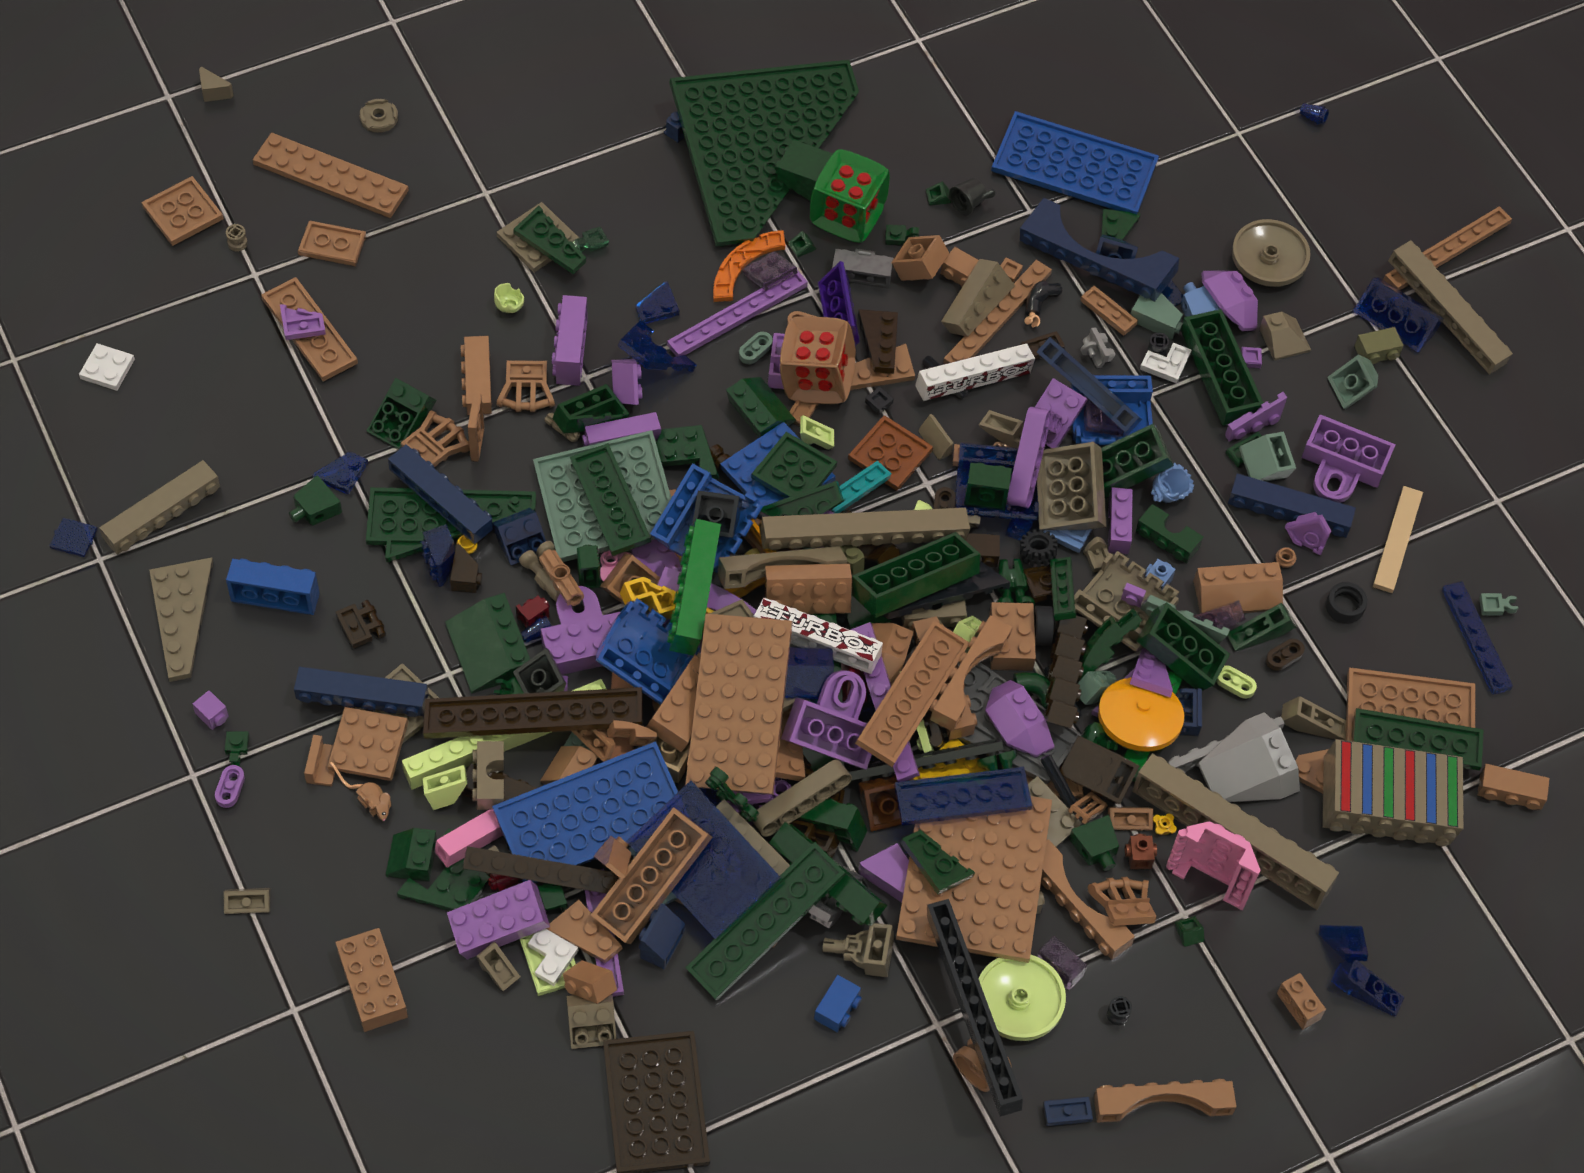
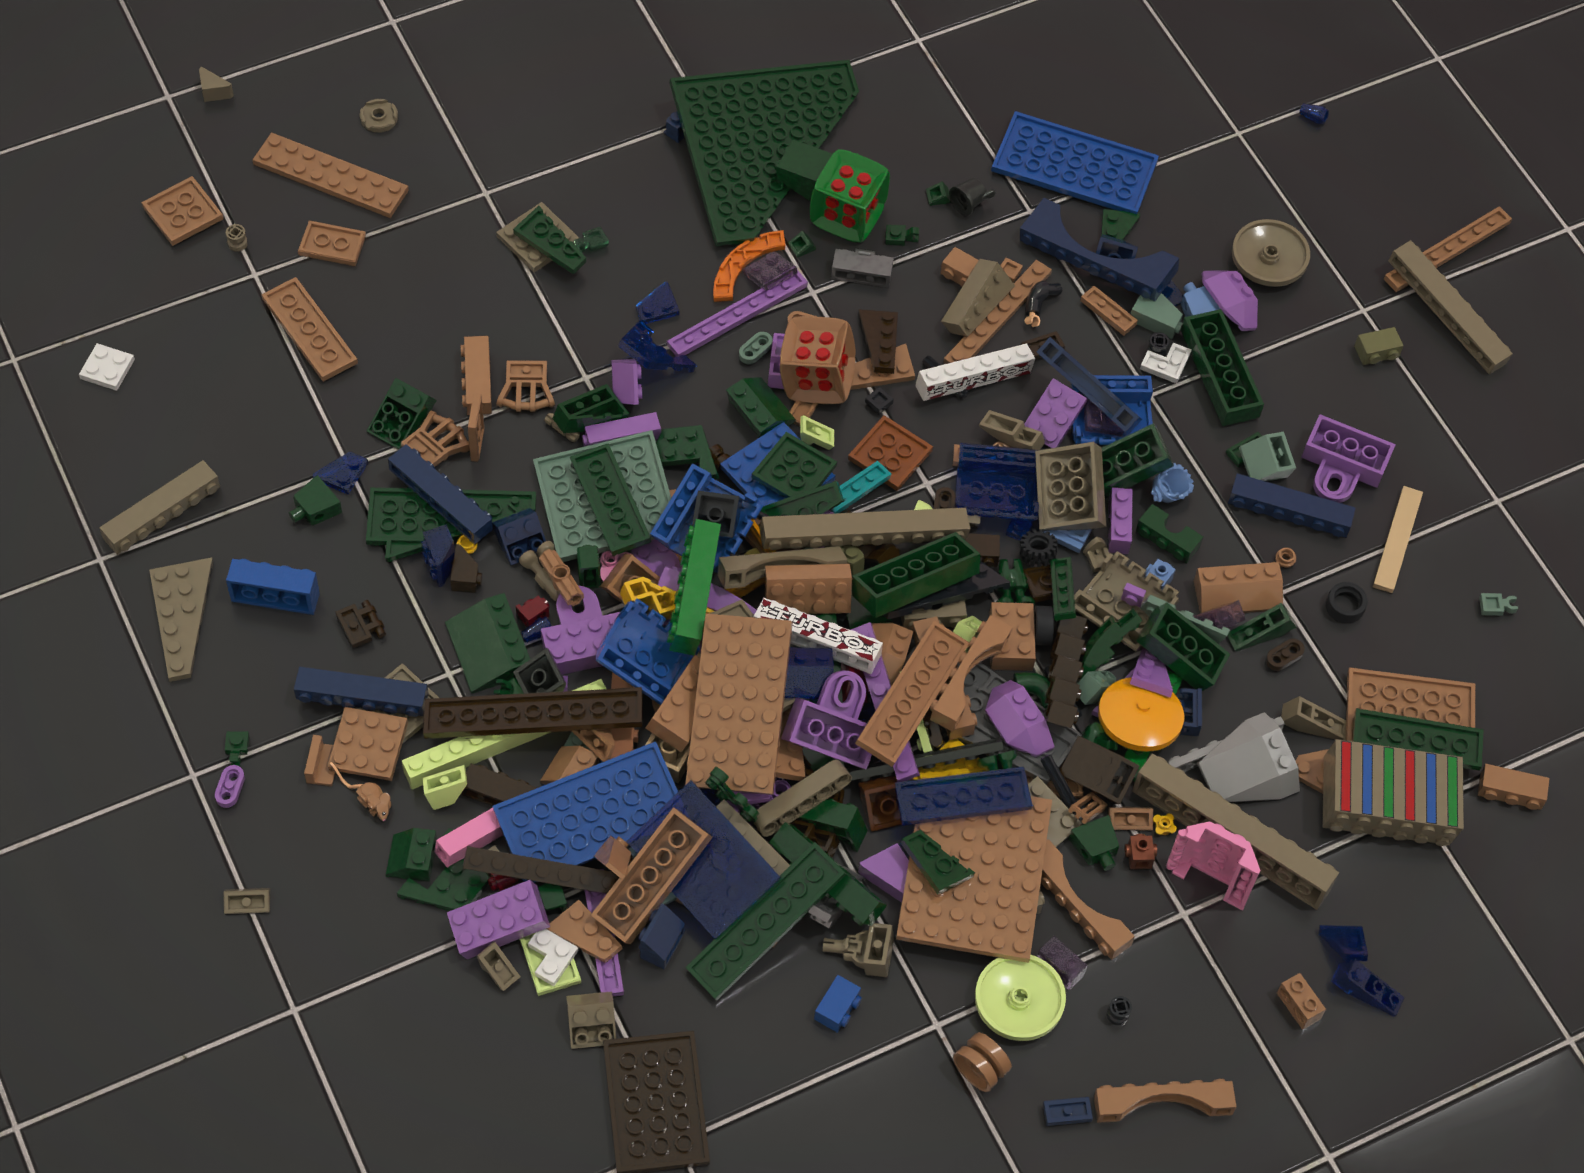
clear blue piece [50,518,98,557] -> none
medium lavender brick [192,691,229,730] -> none
medium lavender wing [280,304,326,340] -> none
medium nougat brick [336,928,408,1032] -> none
dark tan arch [473,741,504,810] -> none
yellowish green hair [494,283,524,313] -> none
medium lavender brick [552,295,588,386] -> none
medium nougat brick [563,960,617,1004] -> none
medium nougat slope [607,720,657,746] -> none
dark purple slope [818,261,860,346] -> none
medium nougat brick [891,235,949,281] -> none
dark tan slope [919,414,953,460] -> none
black brick [927,899,1023,1117] -> none
dark green brick [964,463,1012,511] -> none
medium lavender beam [1007,407,1062,508] -> none
light grey hips [1080,328,1115,368] -> none
medium nougat plate [1088,877,1156,926] -> none
dark green slope [1175,916,1205,946] -> none
yellowish green plate [1216,666,1257,699] -> none
medium lavender wing [1225,392,1287,441] -> none
medium lavender tile [1241,347,1262,368] -> none
dark tan slope [1259,312,1311,361] -> none
medium lavender plate [1285,512,1331,555] -> none
sand green slope [1327,354,1378,409] -> none
clear blue slope [1353,277,1444,353] -> none
clear blue plate [1442,581,1513,695] -> none

